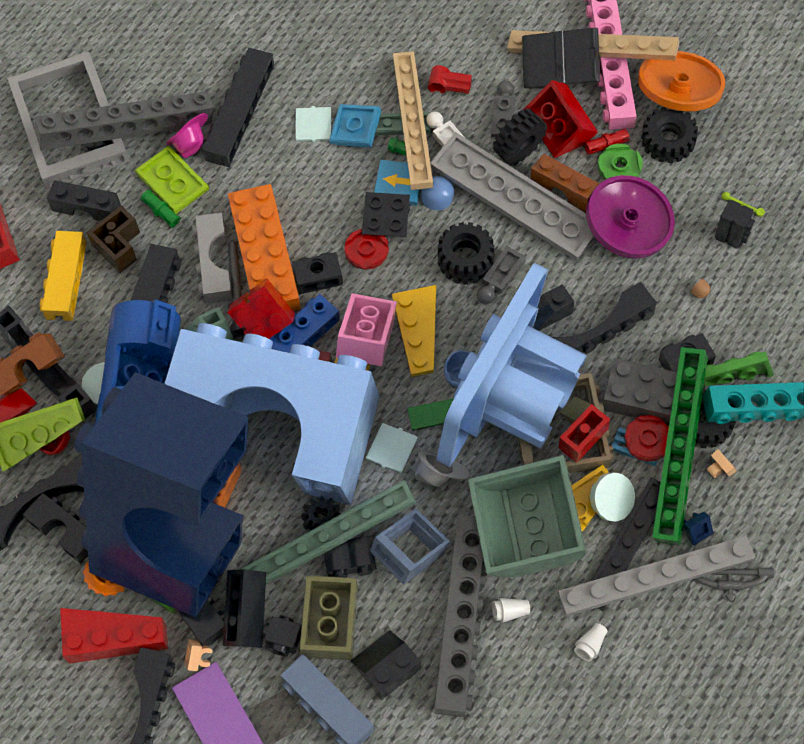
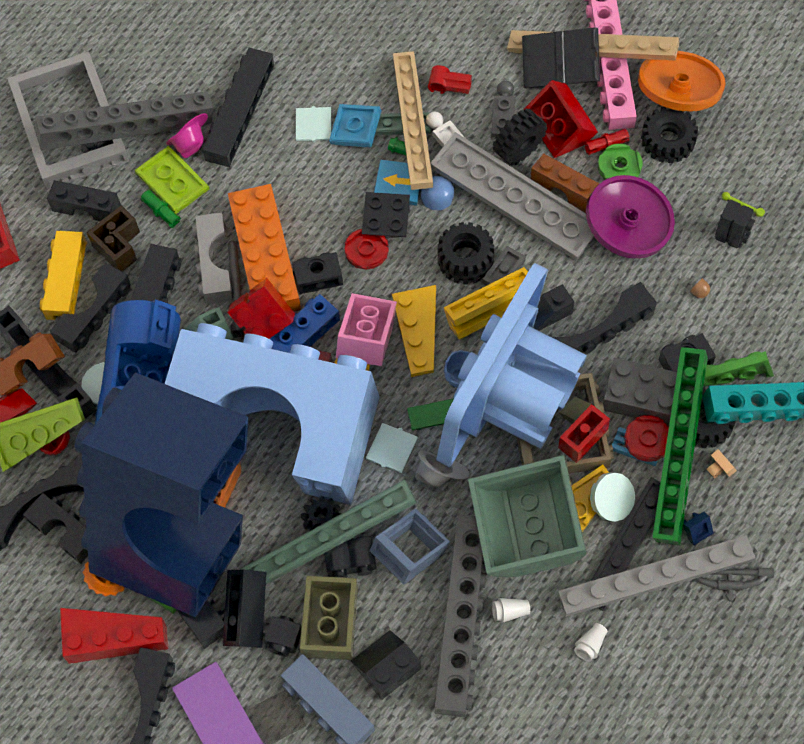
light nougat tile [184,639,212,671] -> none
none -> black arch [50,262,131,353]
none -> yellow brick [444,267,528,340]

